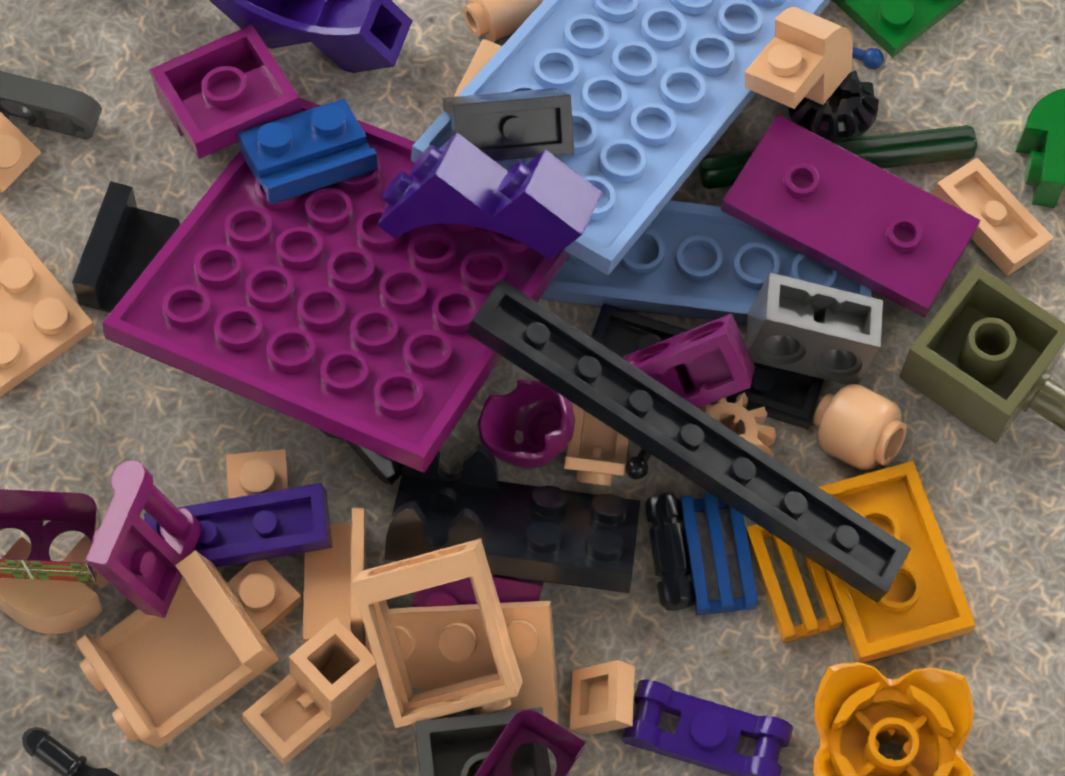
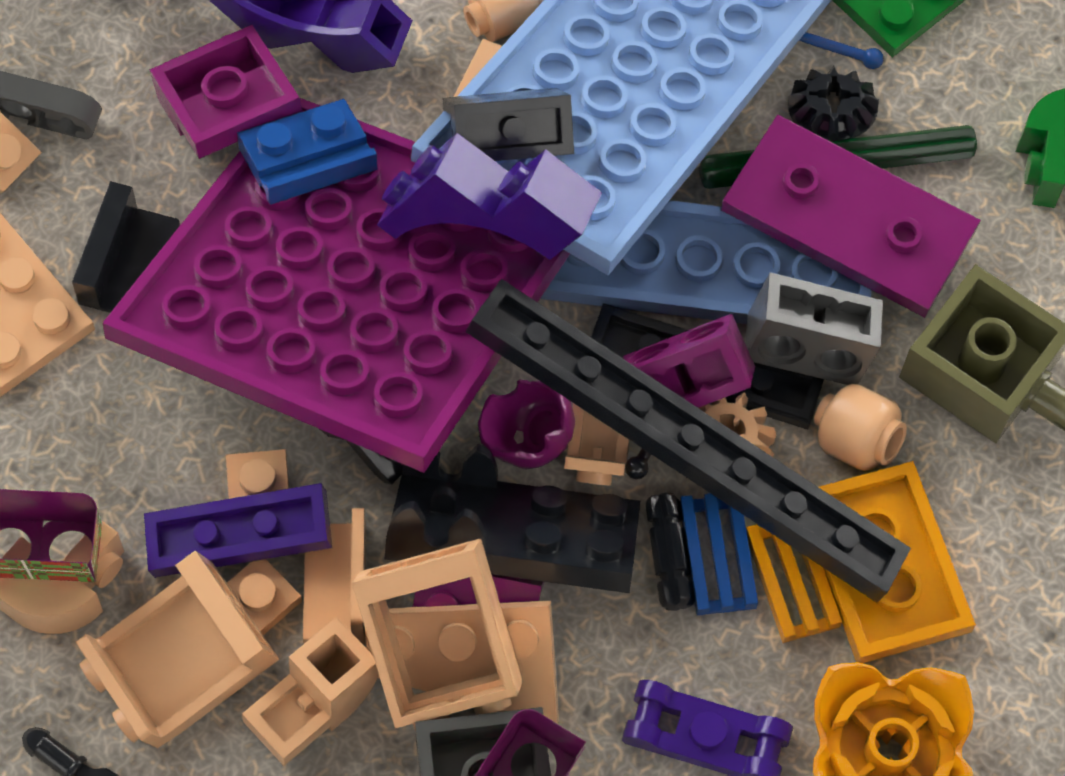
magenta plate [85,460,202,618] -> none
light nougat plate [569,660,635,735] -> none
light nougat brick [745,7,853,109] -> none
light nougat plate [932,158,1054,276] -> none

